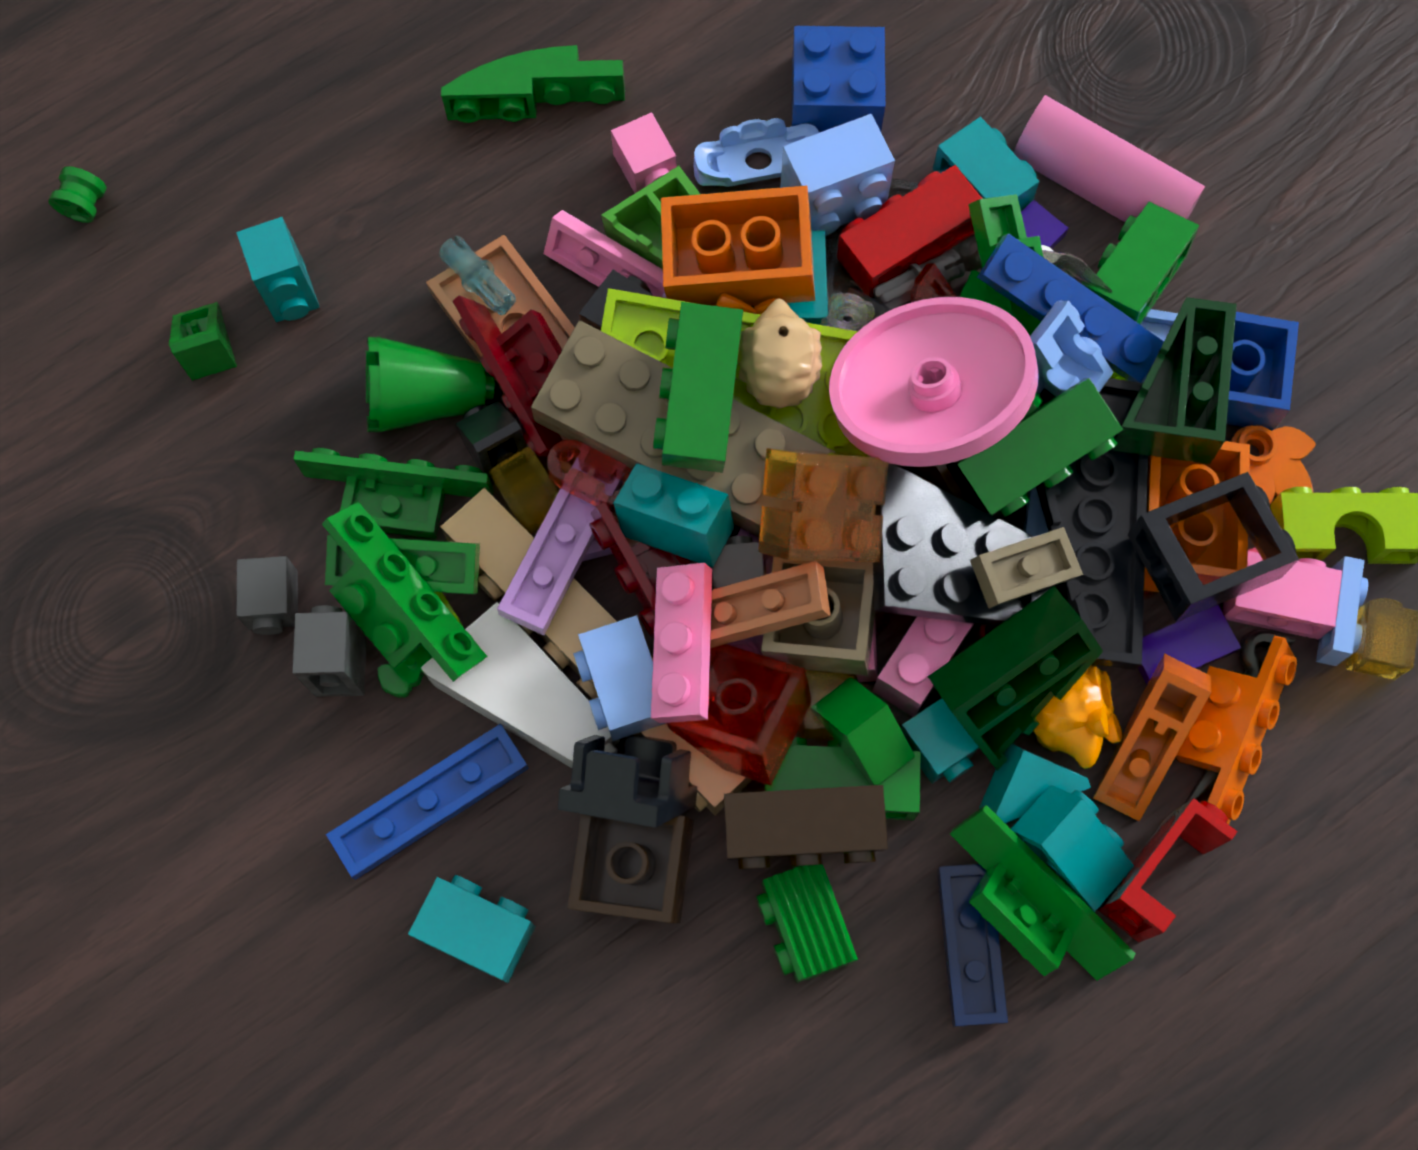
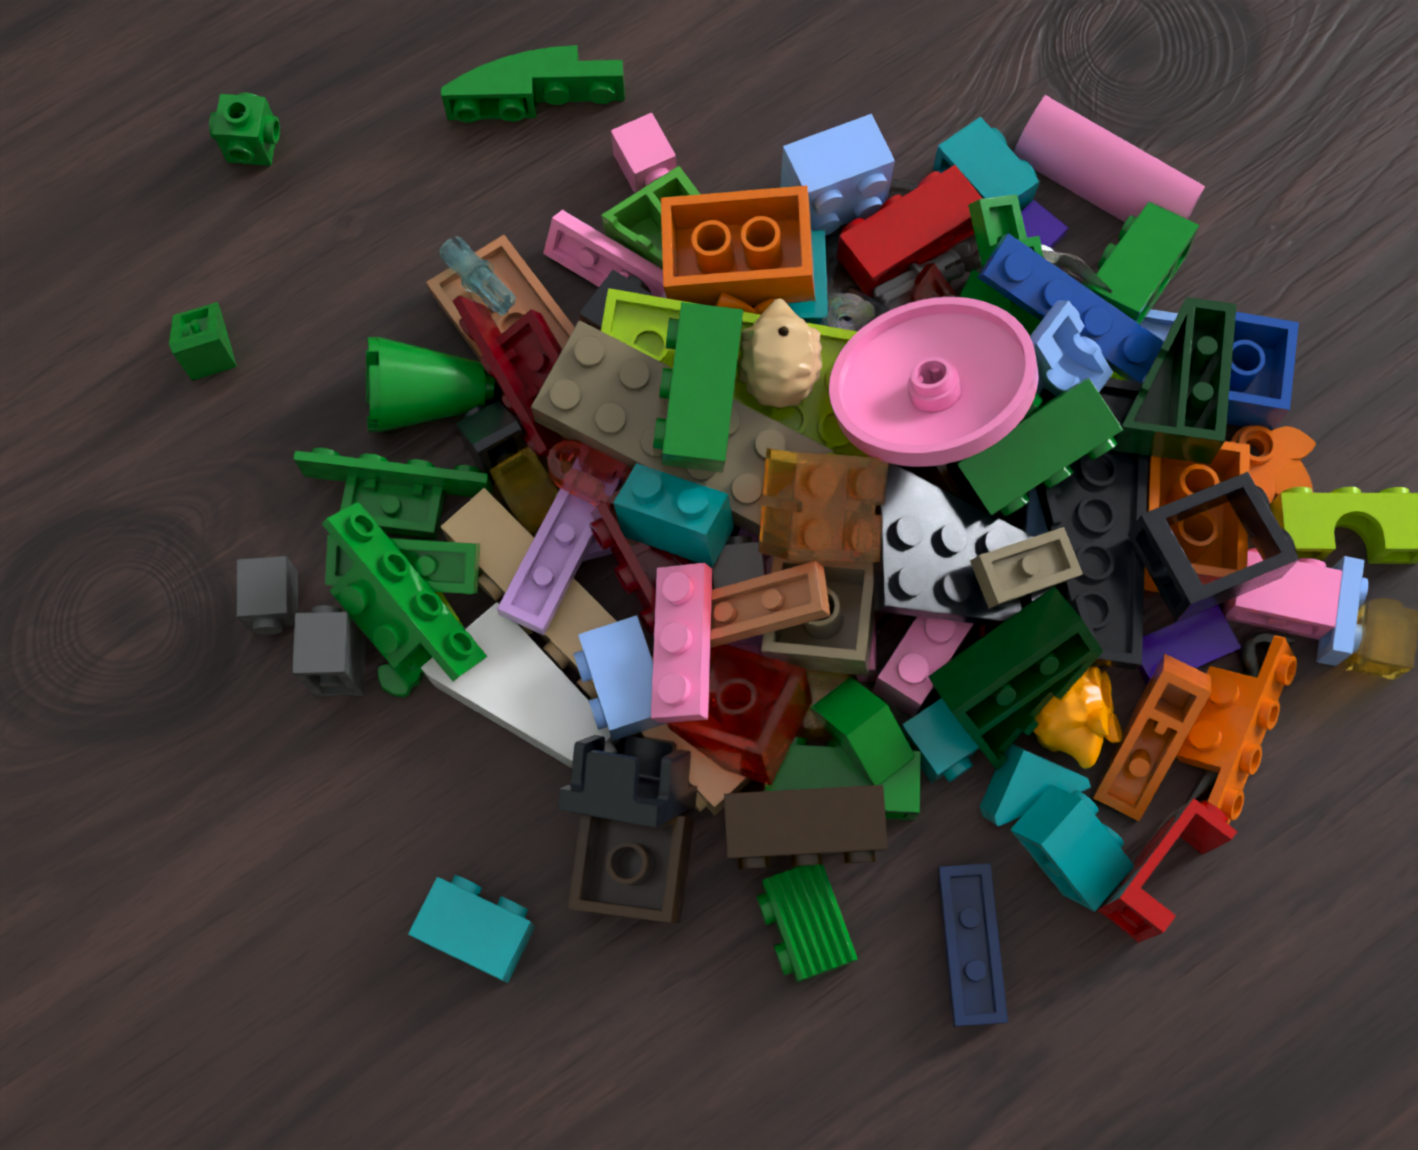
green wheel [48,166,107,223] -> none
teal brick [236,217,320,323] -> none
blue plate [326,723,529,880] -> none
light blue piece [693,118,819,187] -> none
blue brick [791,26,885,133] -> none
green bracket [950,805,1136,981] -> none
none -> green brick [209,92,280,166]

